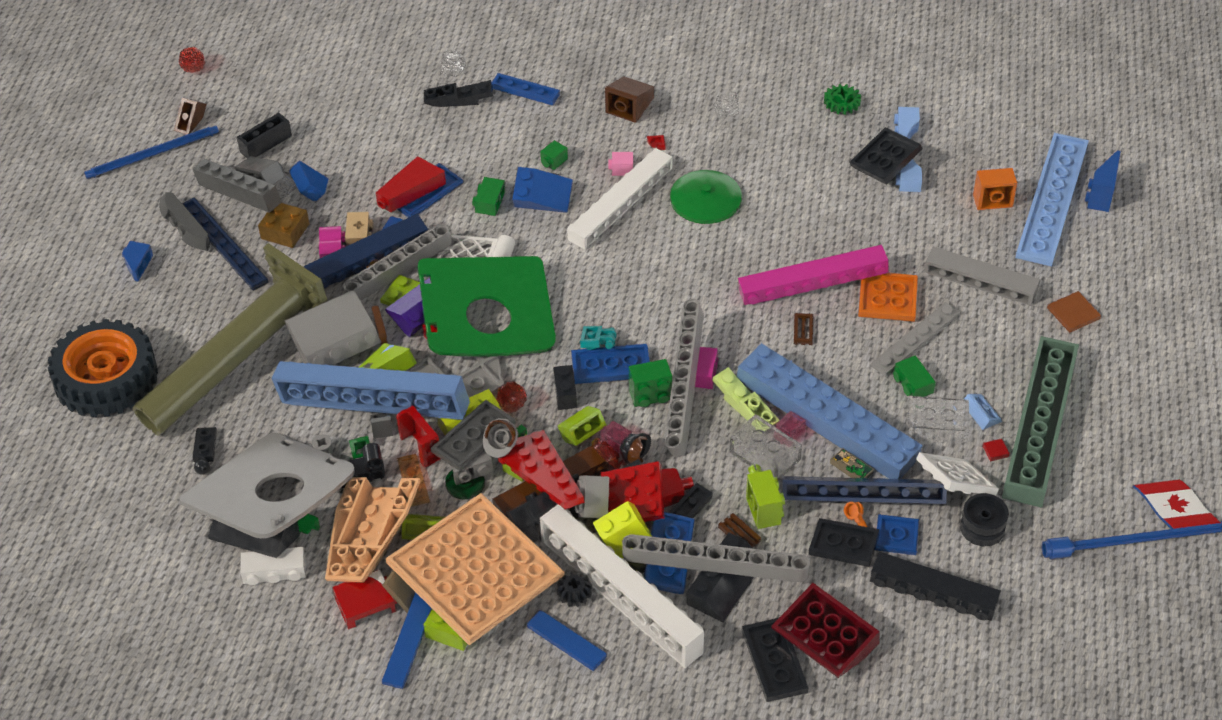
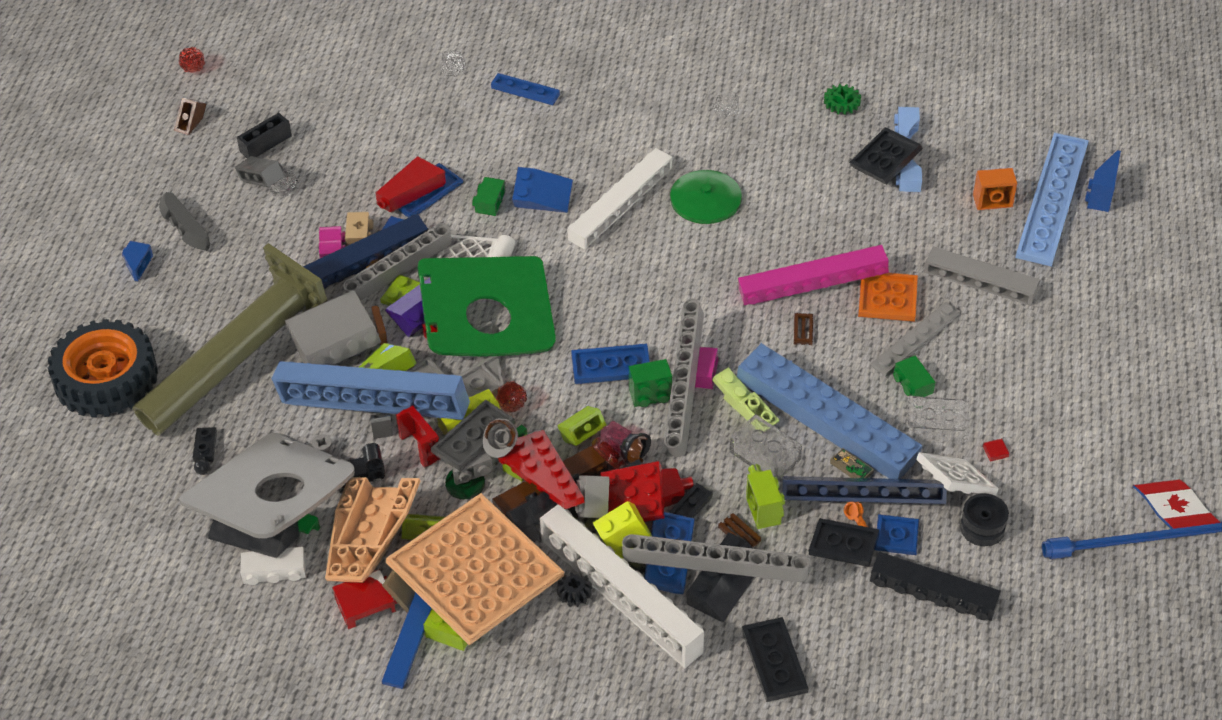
blue piece [84,126,219,179] -> none
dark blue tile [182,197,269,291] -> none
dark grey brick [192,159,282,213] -> none
pearl gold brick [258,203,310,248] -> none
blue slope [289,160,329,201] -> none
green slope [349,435,370,459] -> none
clear orange tile [397,454,430,507] -> none
black slope [424,80,493,107] -> none
blue tile [527,610,607,671] -> none
green brick [540,140,568,170] -> none
black brick [553,365,577,410] -> none
teal plate [580,326,617,350] -> none
reddish brown slope [605,76,654,123] -> none
bright pink brick [608,152,633,176] -> none
red tile [647,135,666,150] -> none
dark red slope [771,583,880,678] -> none
clear pink brick [775,411,806,446] -> none
light blue slope [962,394,1002,430] -> none
sand green brick [1002,336,1079,508] -> none
dark orange tile [1047,291,1101,333] -> none

